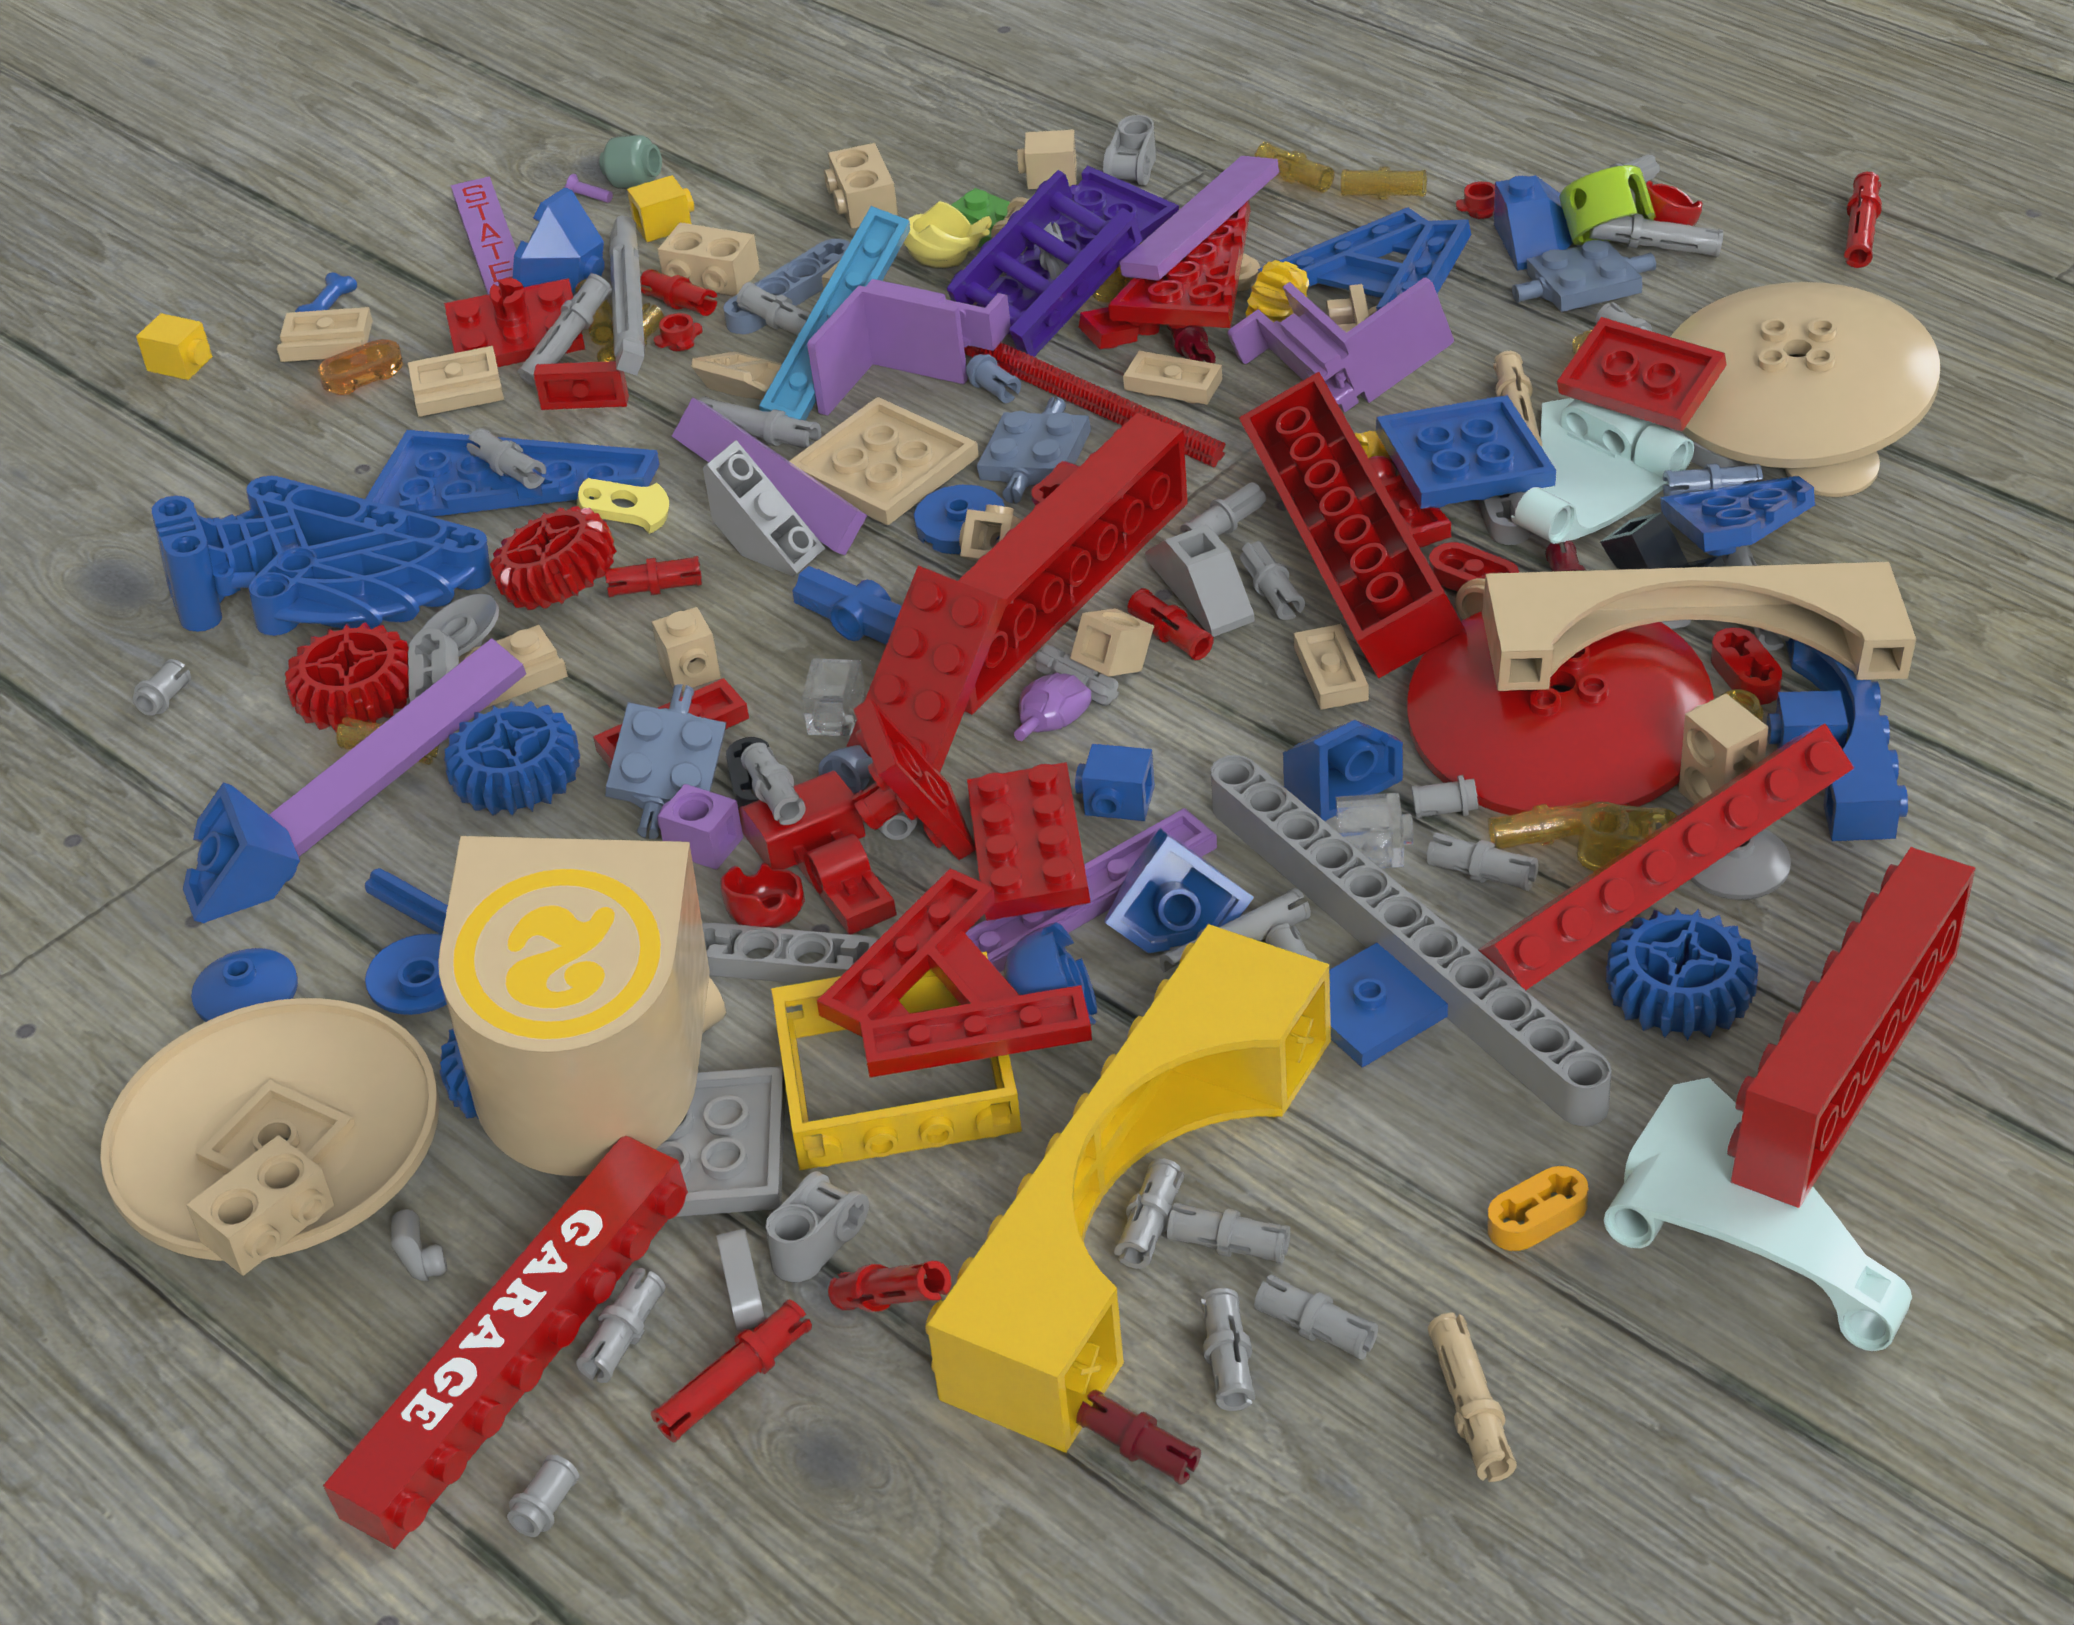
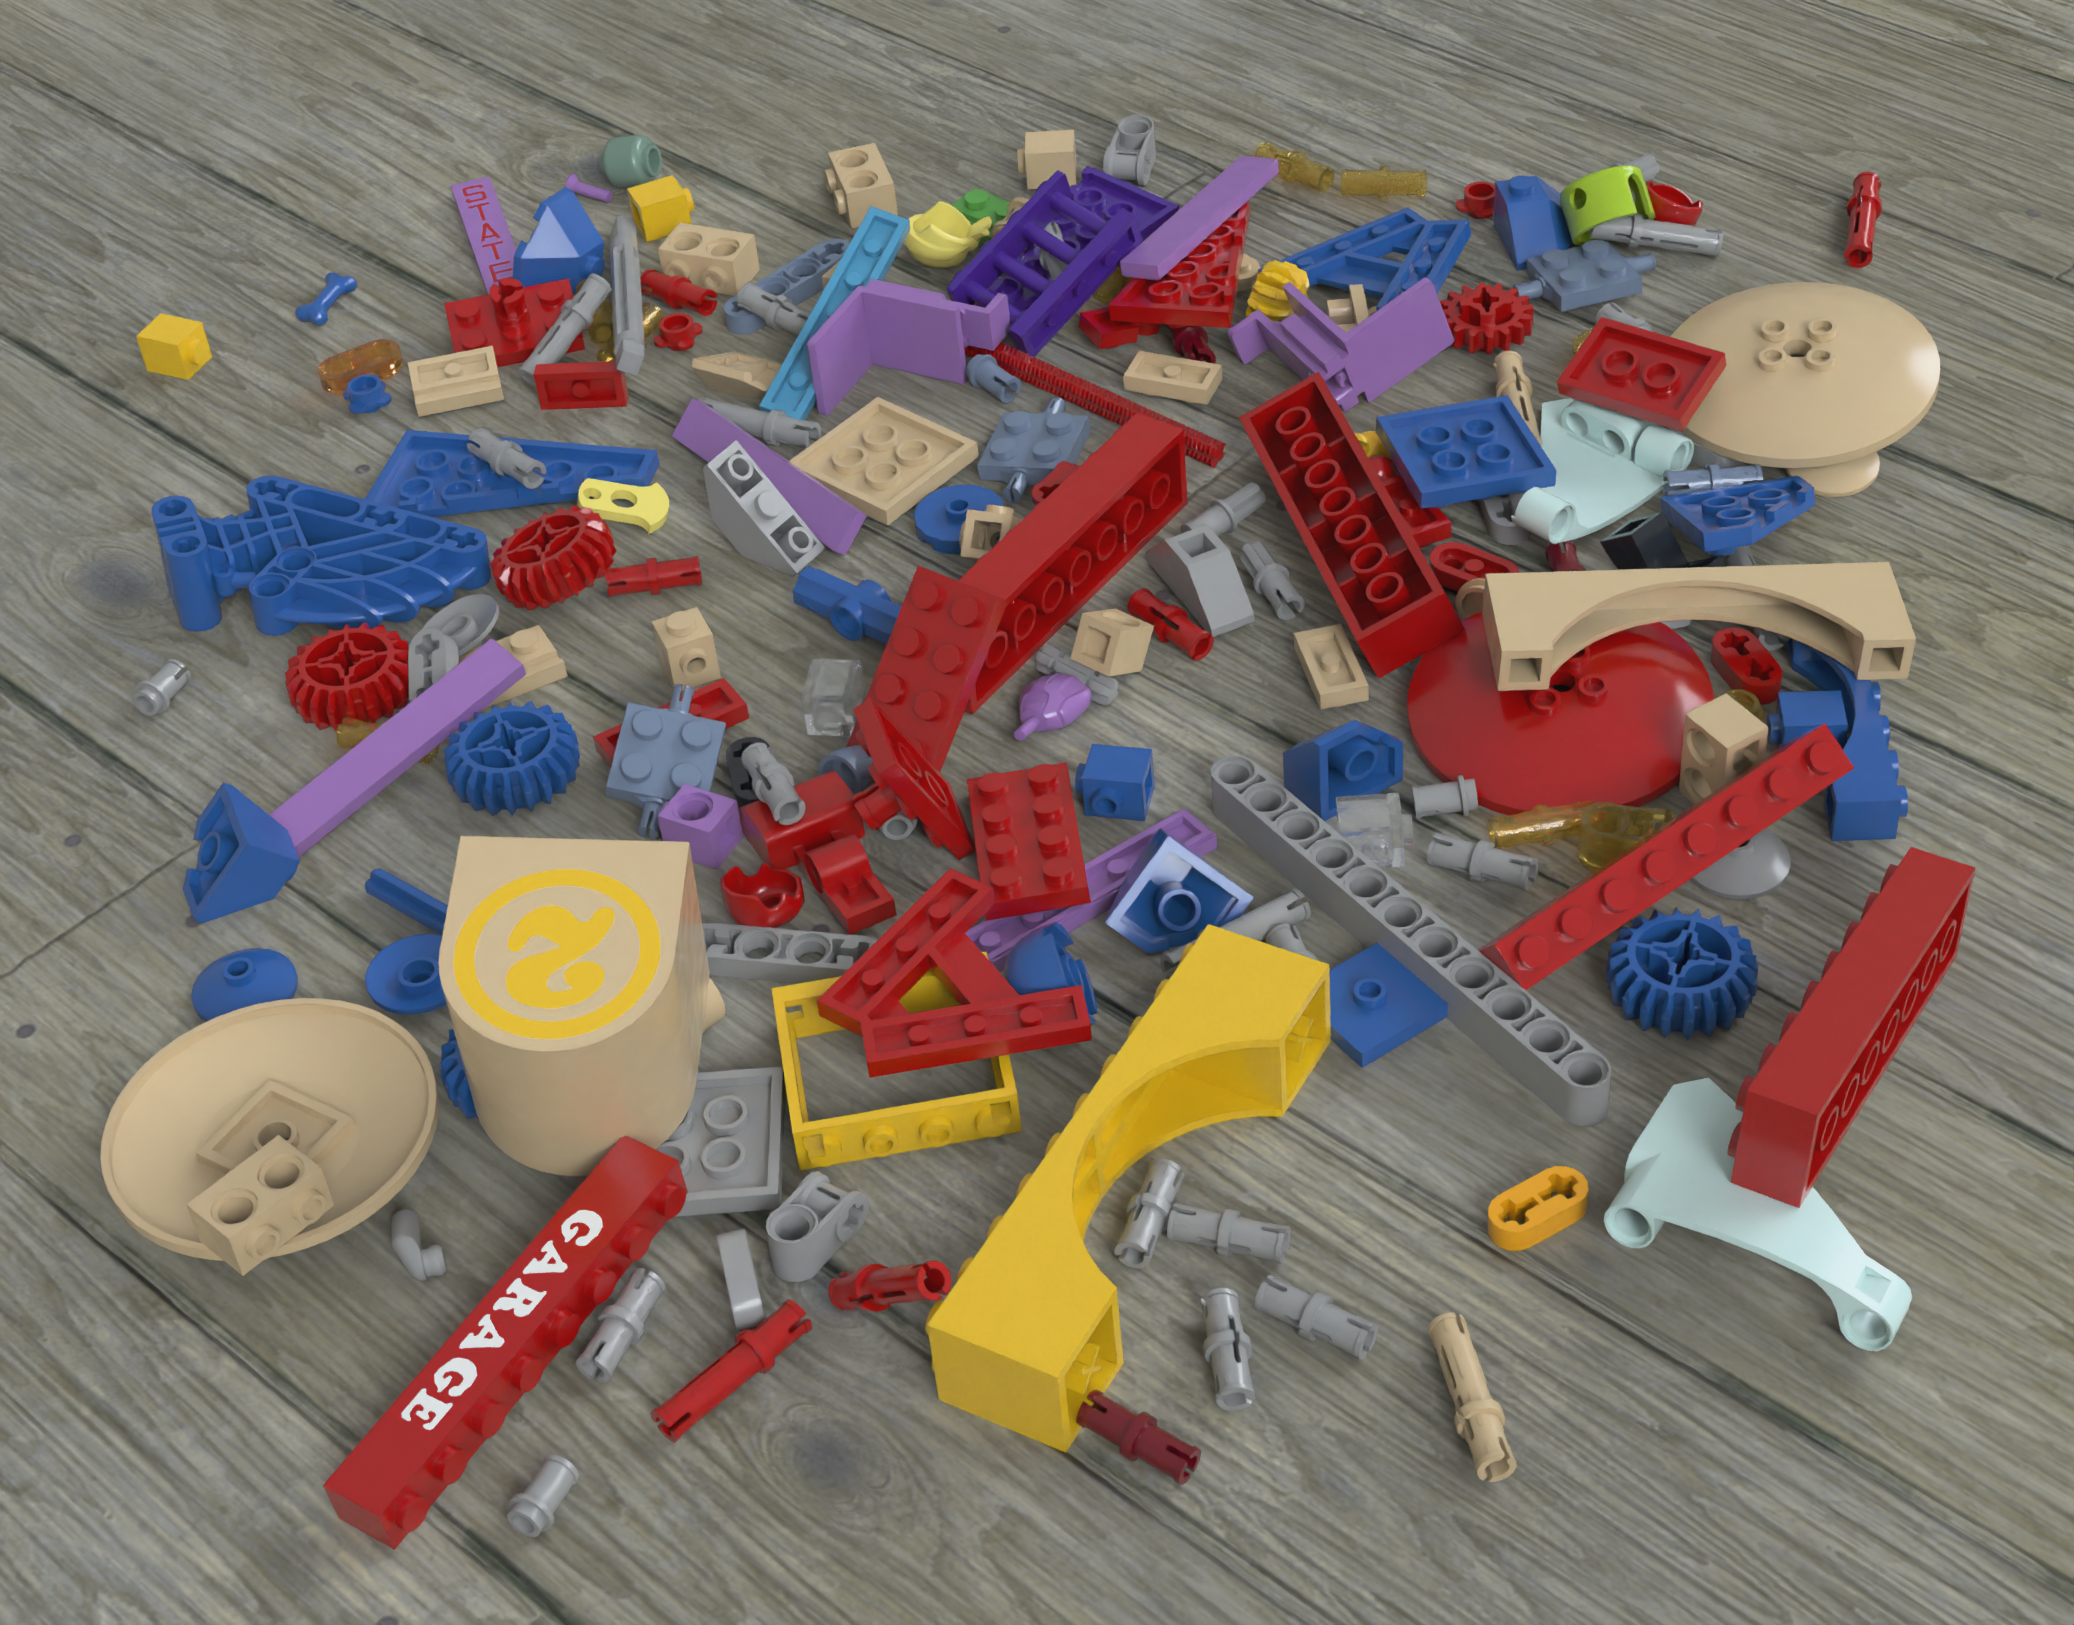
tan plate [277,307,373,362] -> none
none -> blue plate [343,374,391,414]
none -> red gear [1440,282,1534,355]

